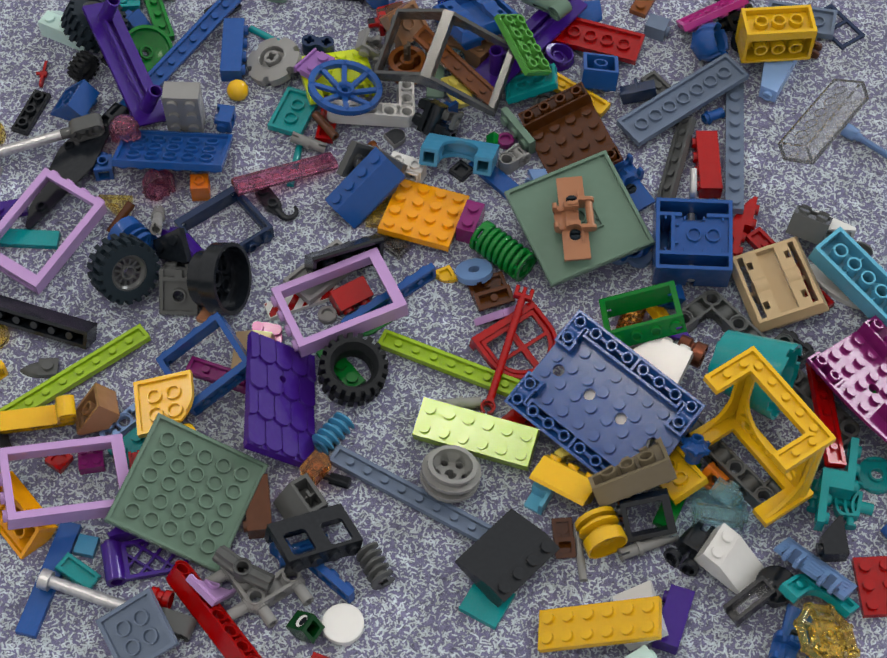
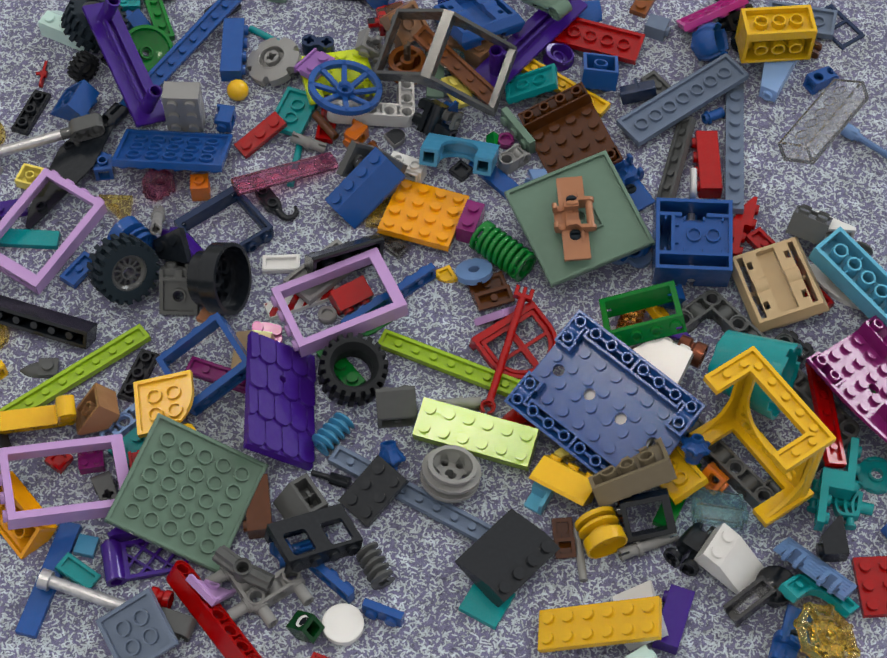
reddish brown piece [106,201,135,232] -> none
clear pink hair [109,114,141,143] -> none
clear orange brick [300,450,331,486] -> none
bright green tile [494,14,552,76] -> none
clear light blue brick [708,477,743,511] -> none
none -> light yellow piece [14,163,44,189]
none -> blue plate [59,251,92,289]
none -> dark grey piece [90,471,117,501]
none -> black tile [117,348,160,403]
none -> red plate [234,111,287,159]
none -> white tile [262,254,300,274]
none -> black plate [338,455,409,528]
none -> orange brick [342,119,369,147]
none -> blue plate [362,598,404,627]
none -> dark grey slope [375,385,417,429]
none -> blue rock [379,440,406,470]
none -> blue leg [803,66,839,96]

